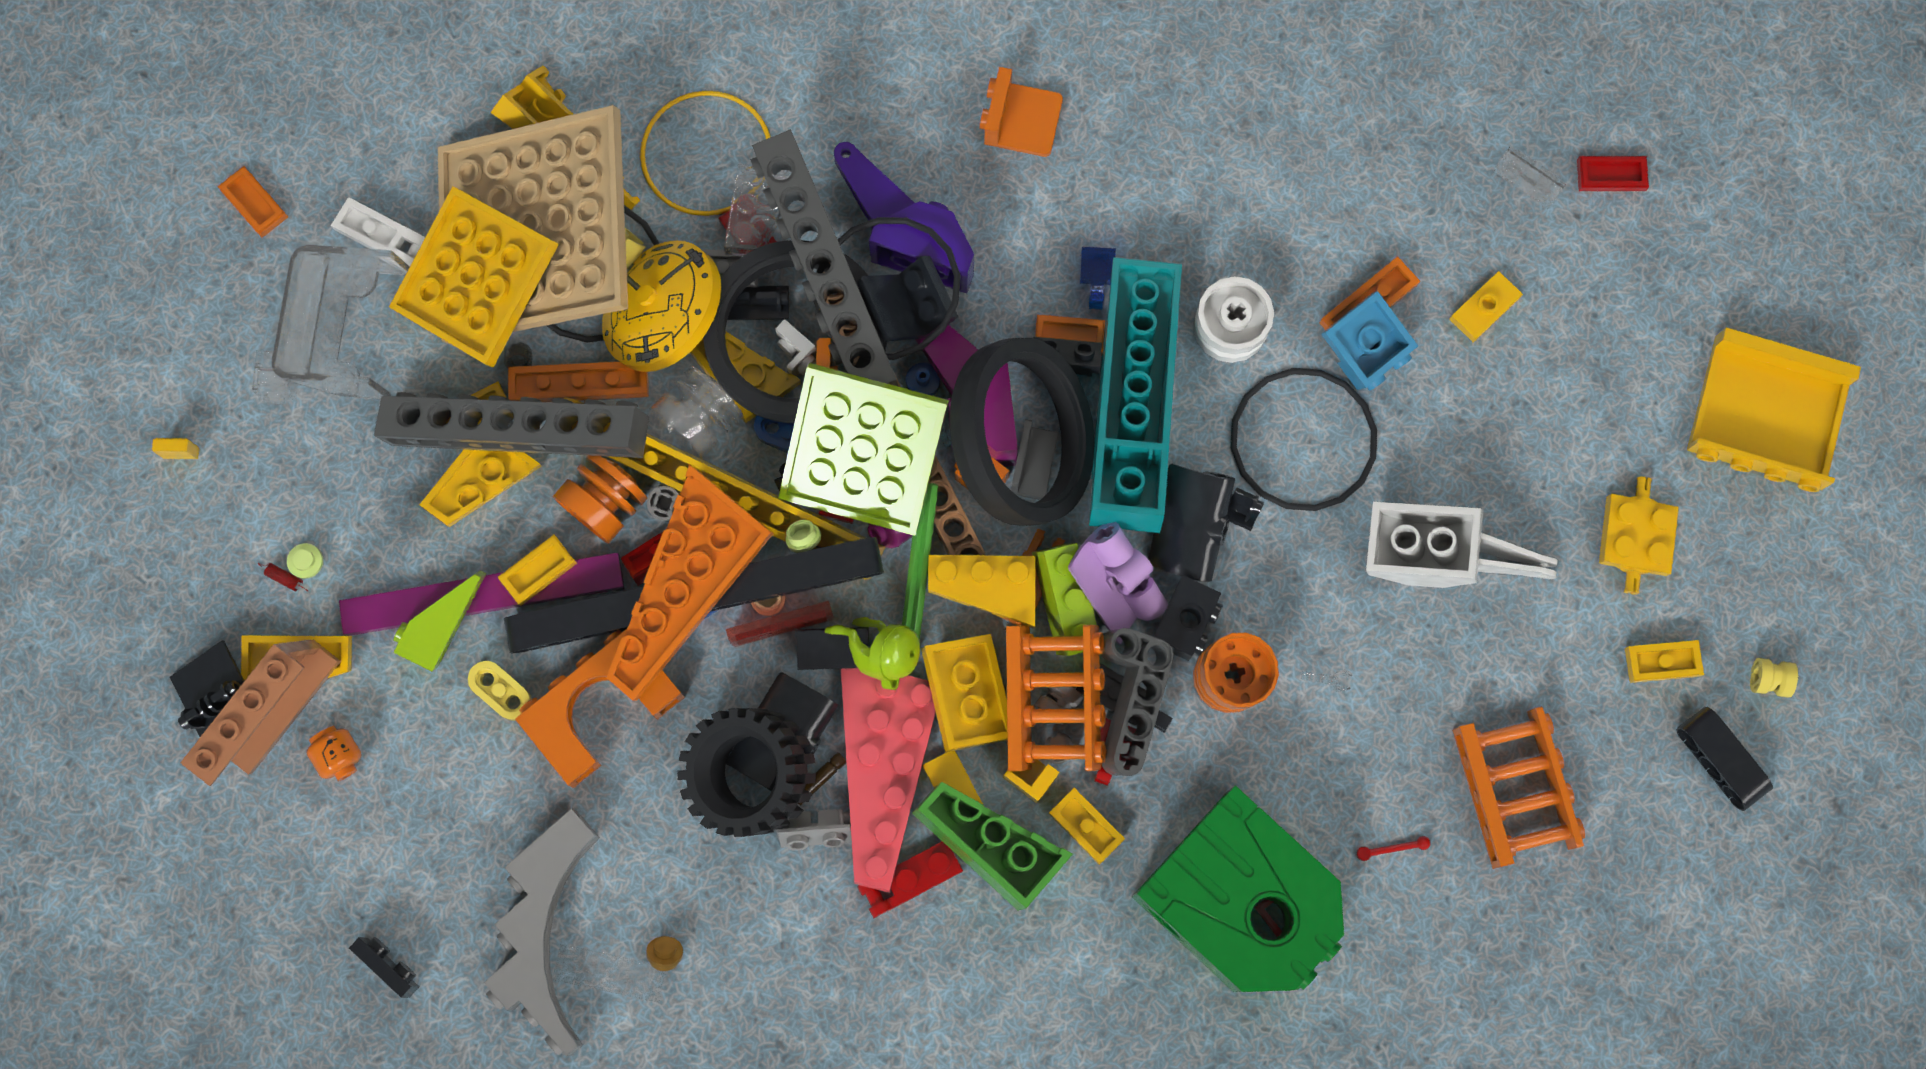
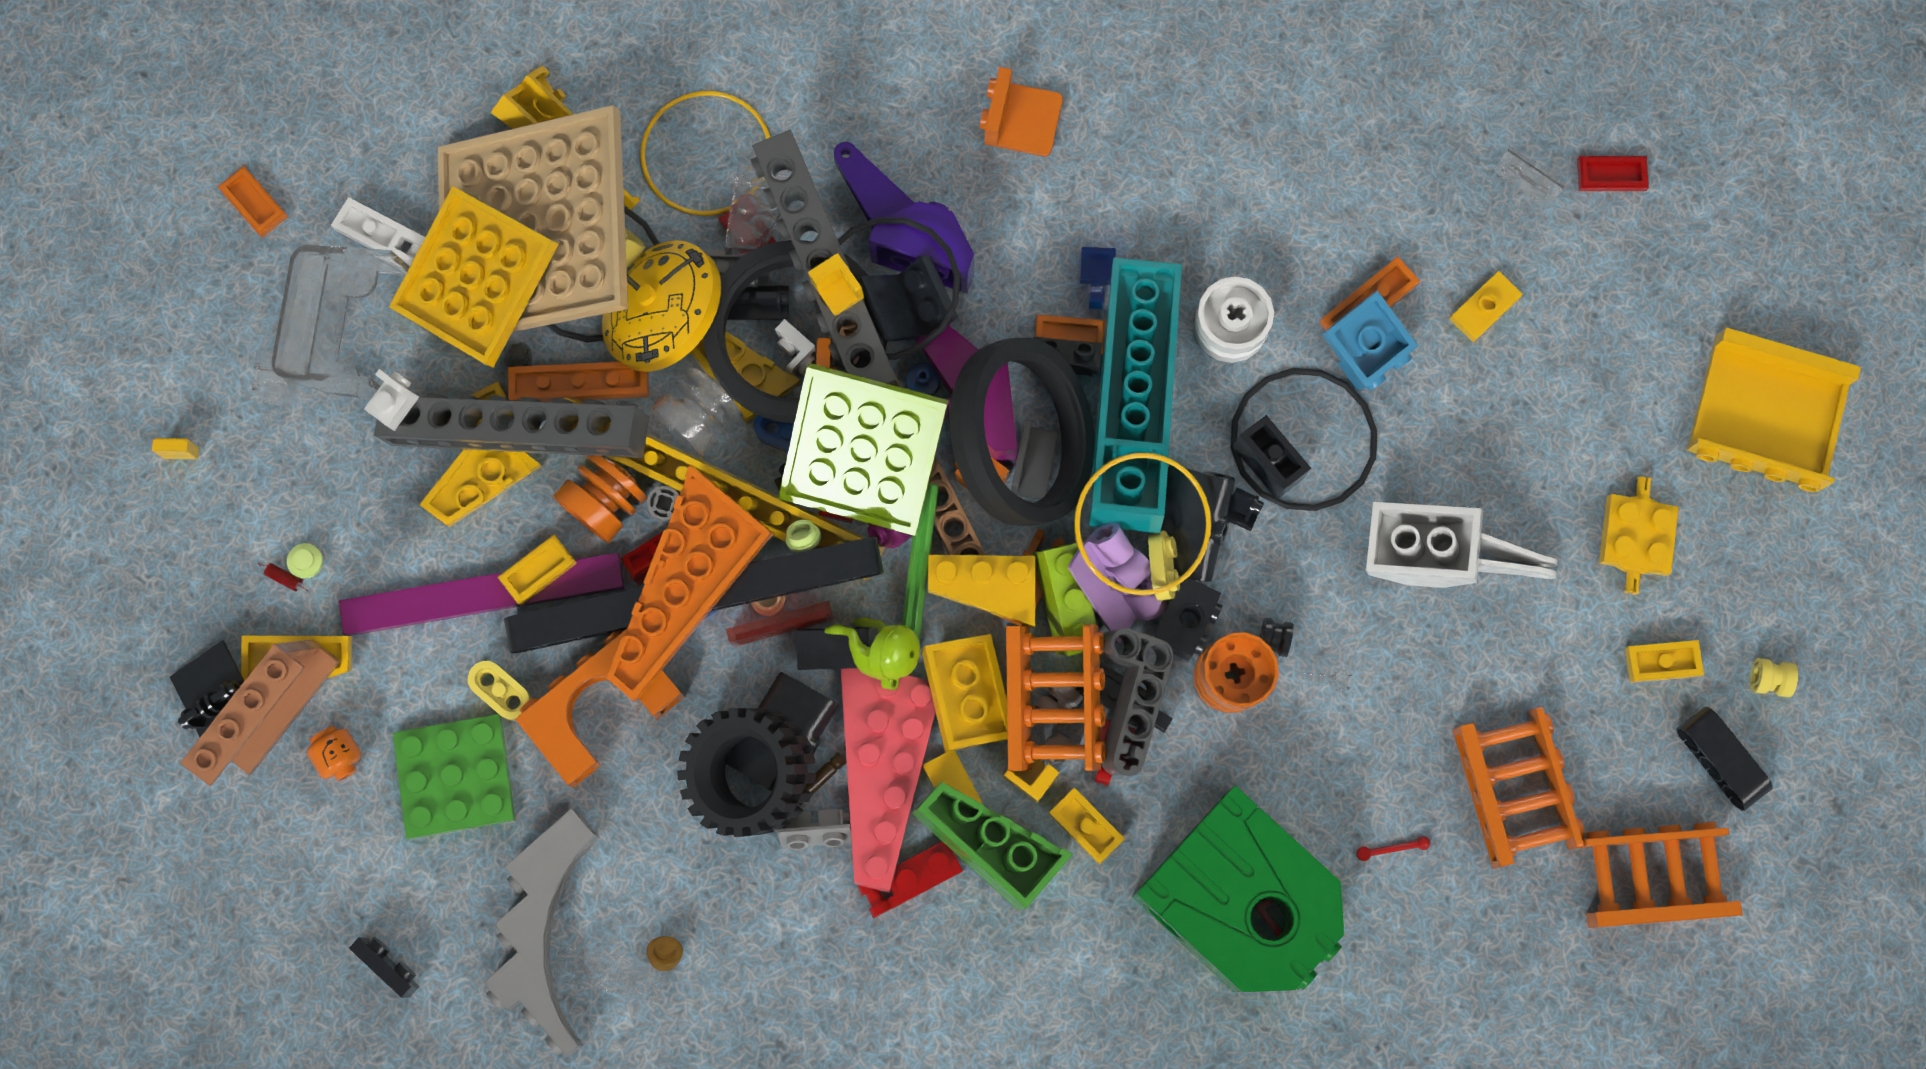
lime slope [393,570,487,672] -> none
none -> white bracket [364,369,419,431]
none -> bright green plate [393,714,516,839]
none -> yellow panel [808,253,864,316]
none -> yellow piece [1074,453,1211,595]
none -> light yellow plate [1148,531,1180,601]
none -> black brick [1233,415,1311,500]
none -> black wheel [1260,617,1294,657]
none -> orange fence [1579,822,1743,928]

